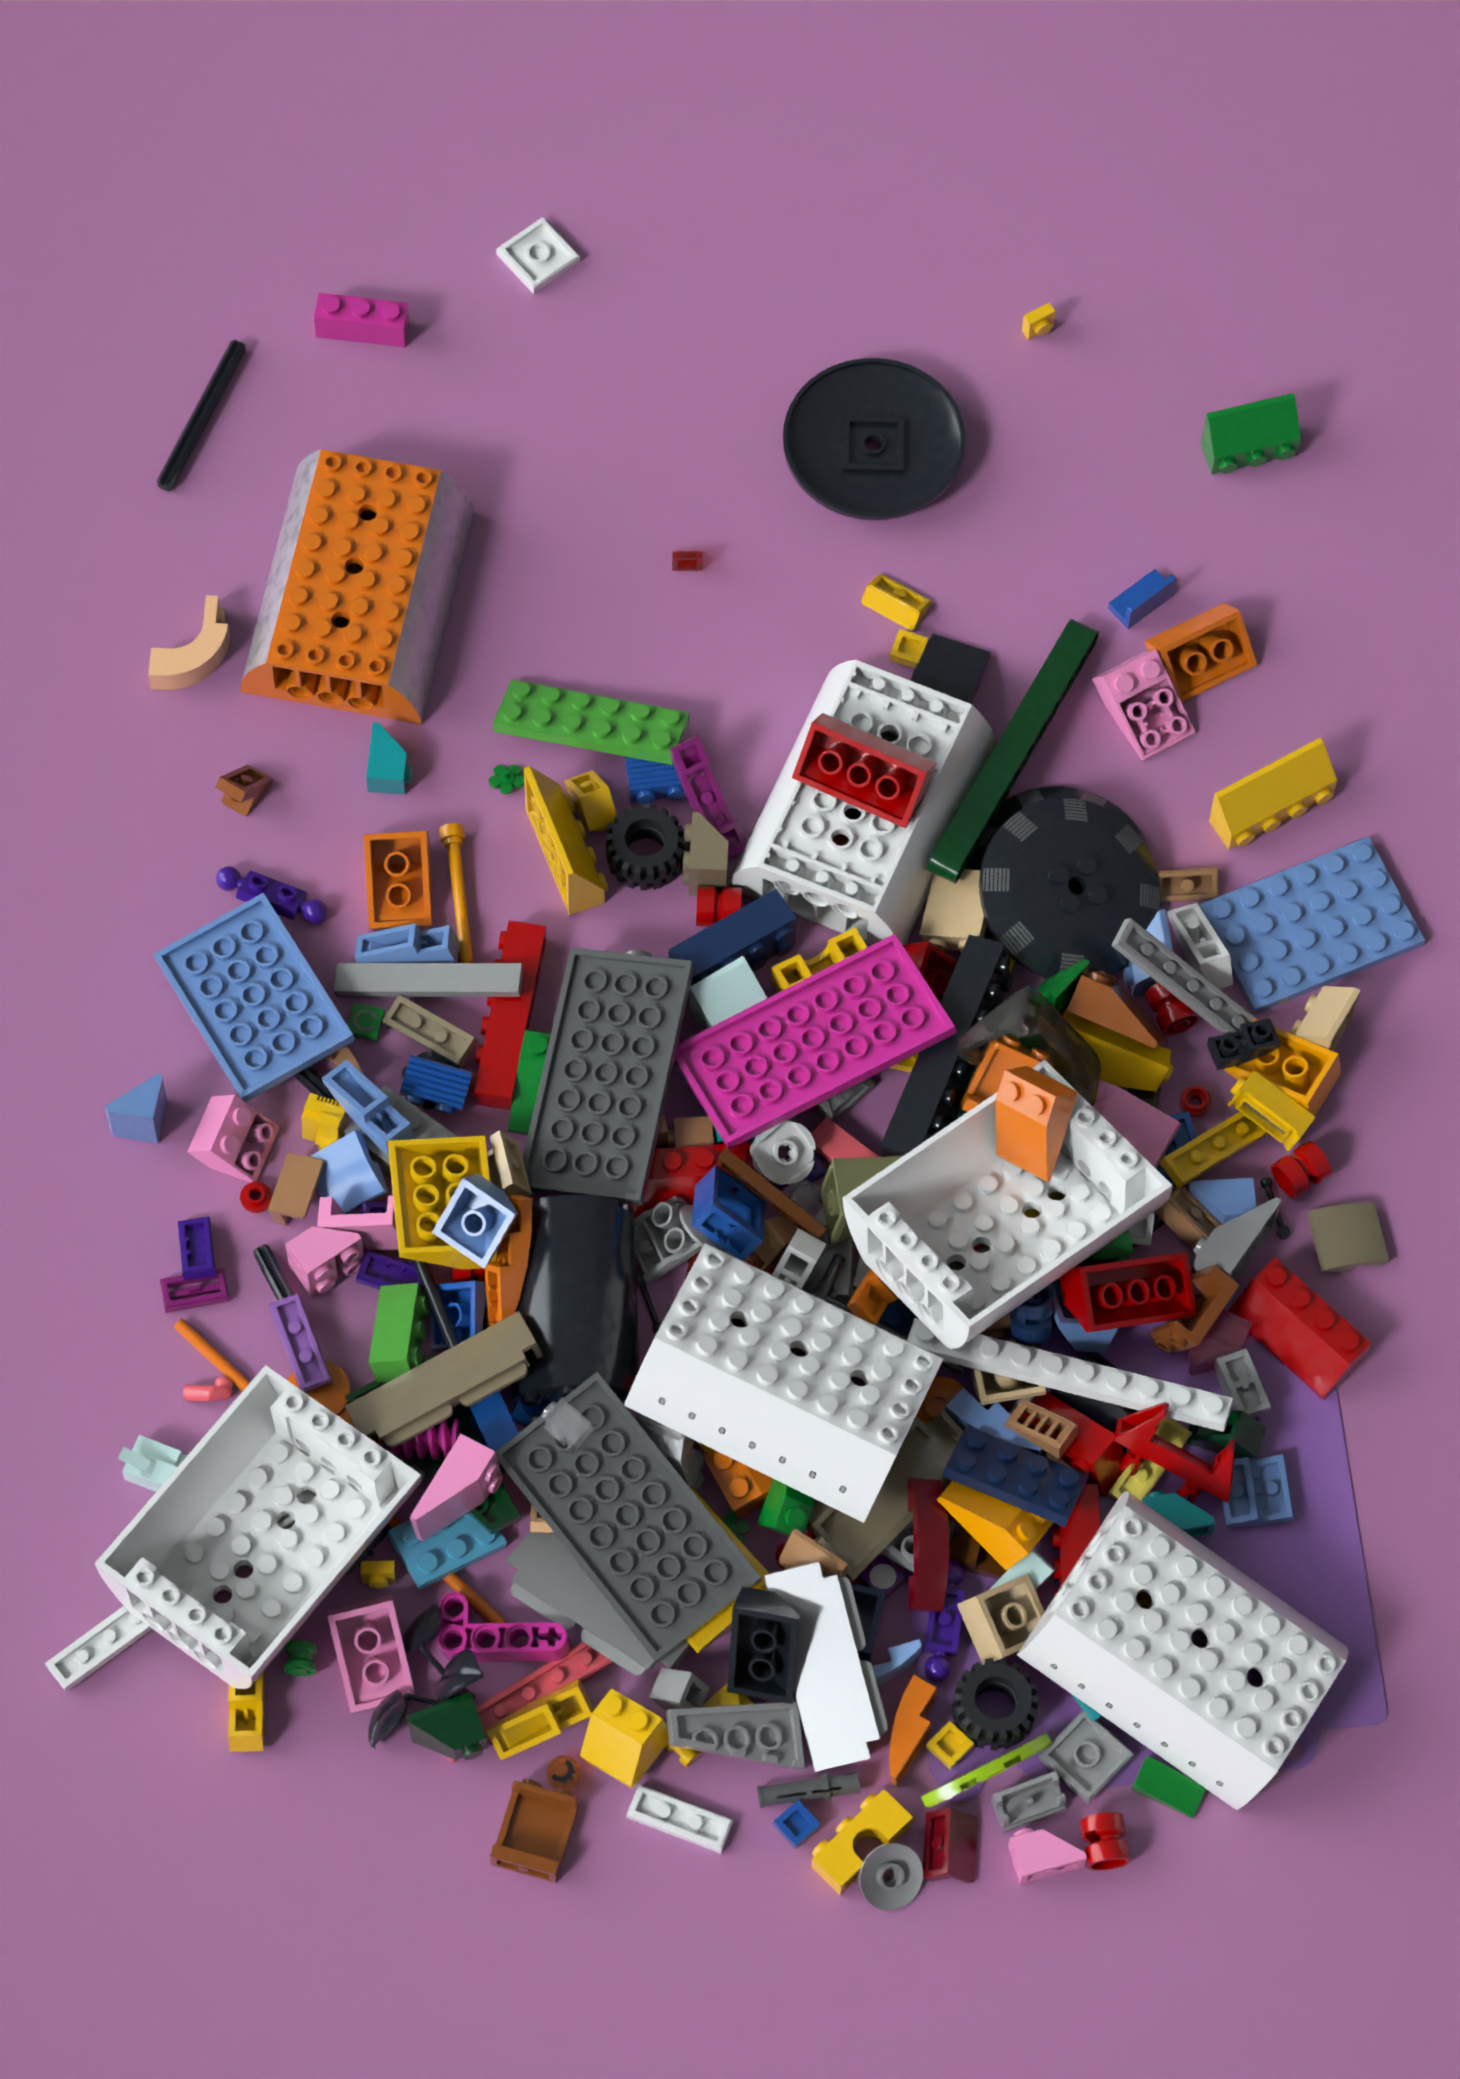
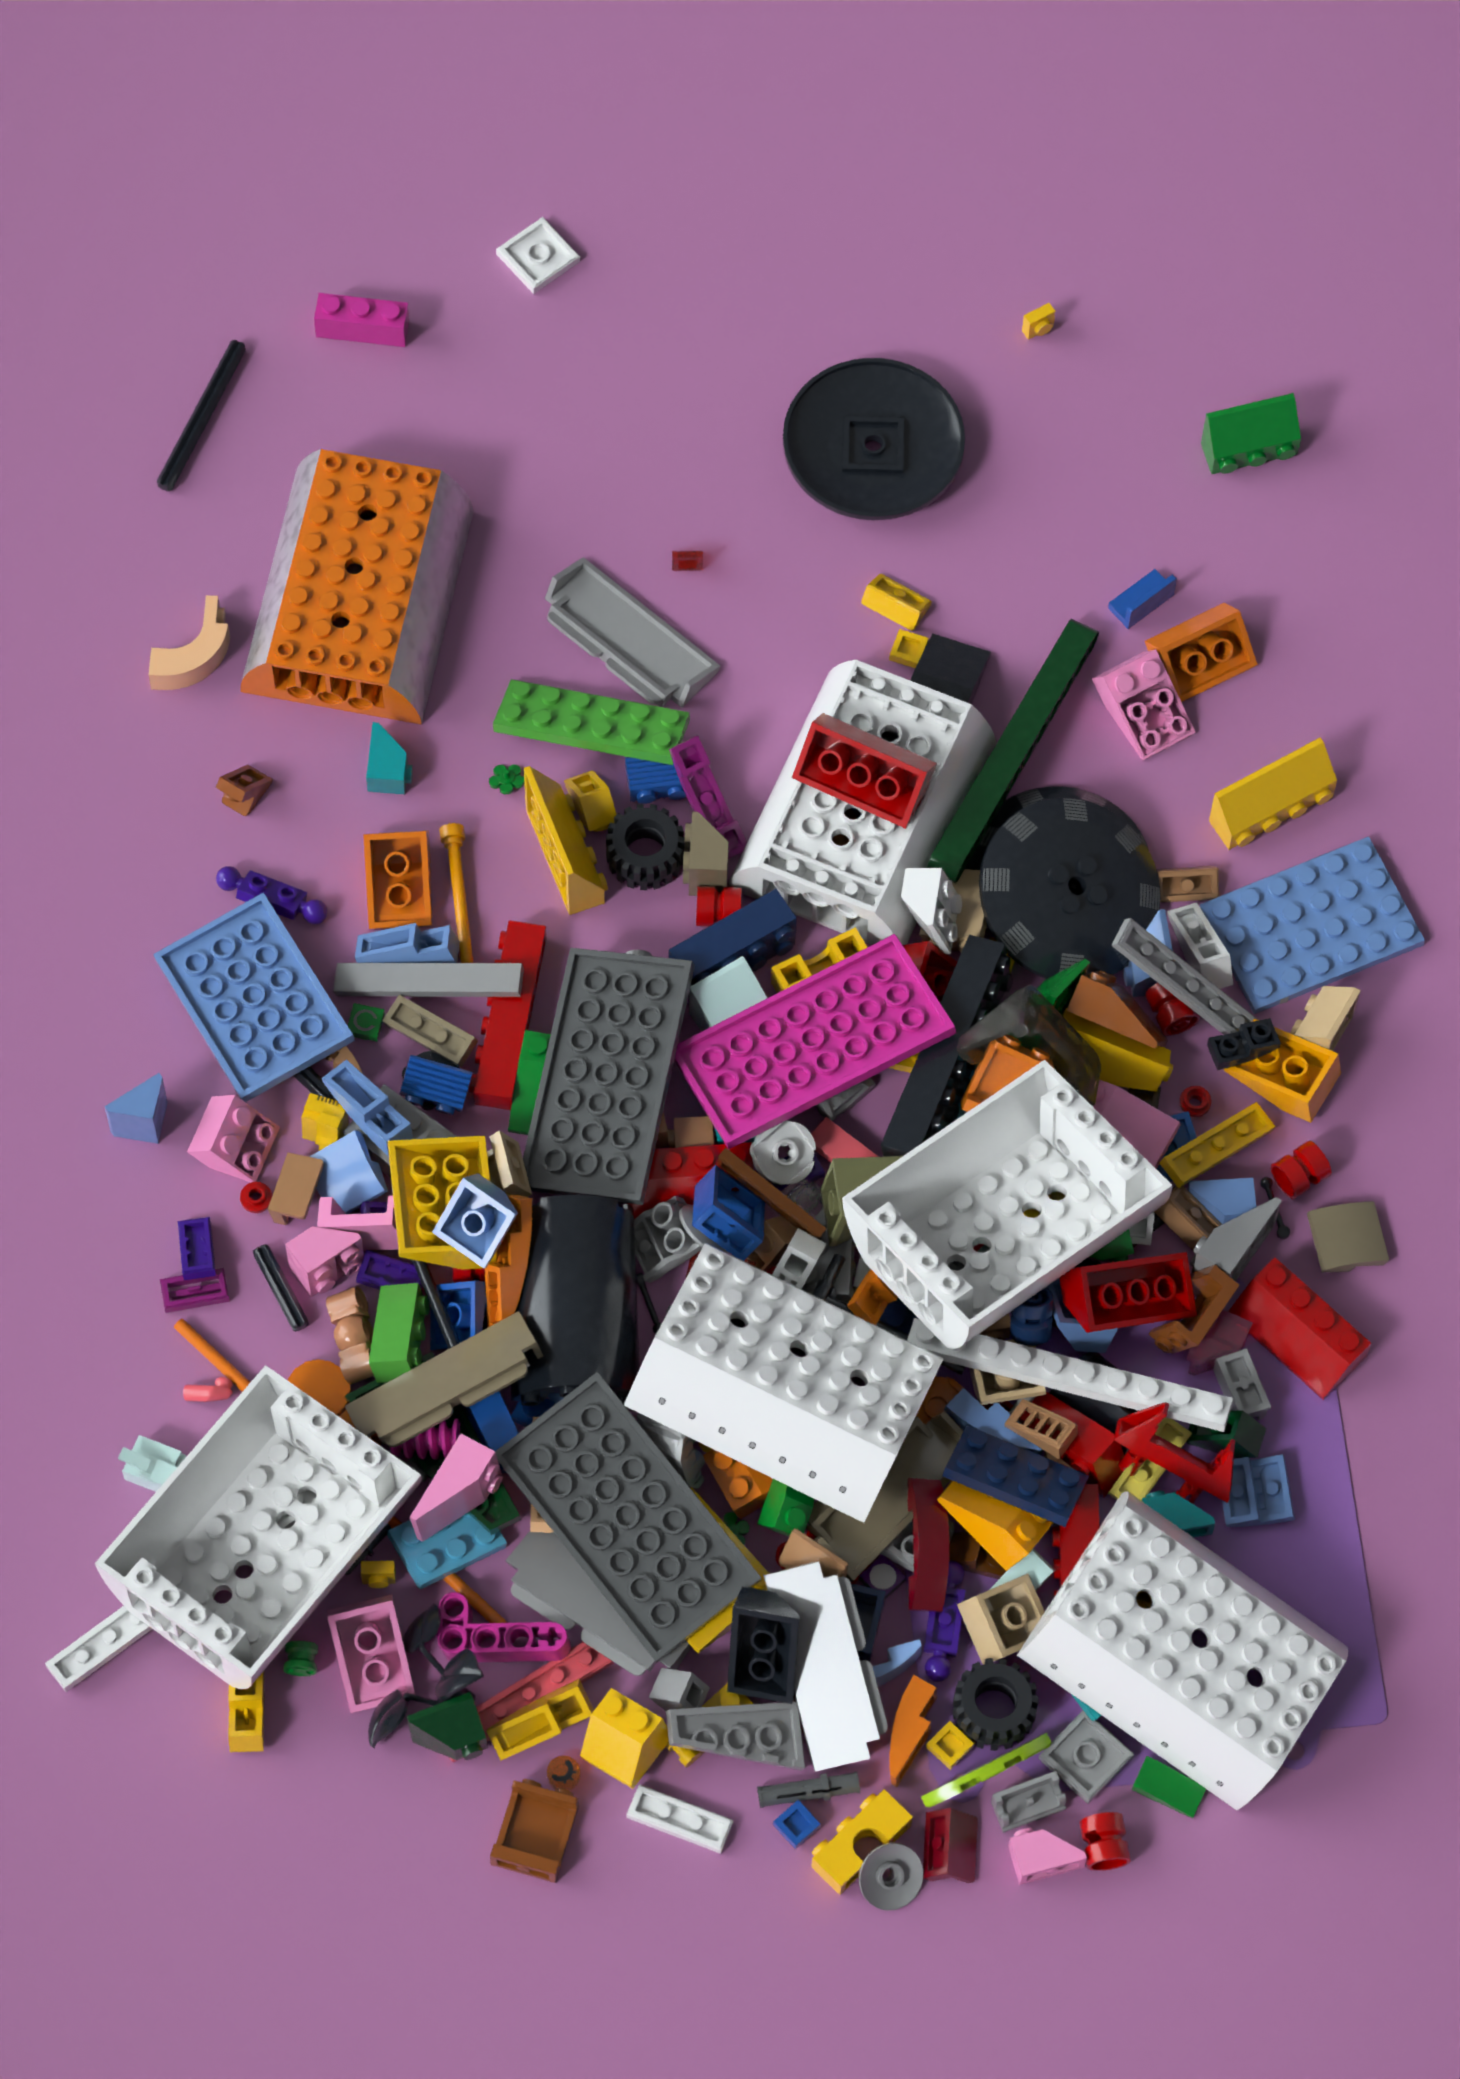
medium lavender tile [268,1293,333,1393] -> none
clear window [541,1398,595,1454] -> none
orange slope [996,1066,1078,1182] -> none
yellow window [1227,1070,1315,1152] -> none
none -> nougat piece [326,1286,374,1384]
none -> light grey slope [545,557,720,708]
none -> white slope [901,868,962,954]

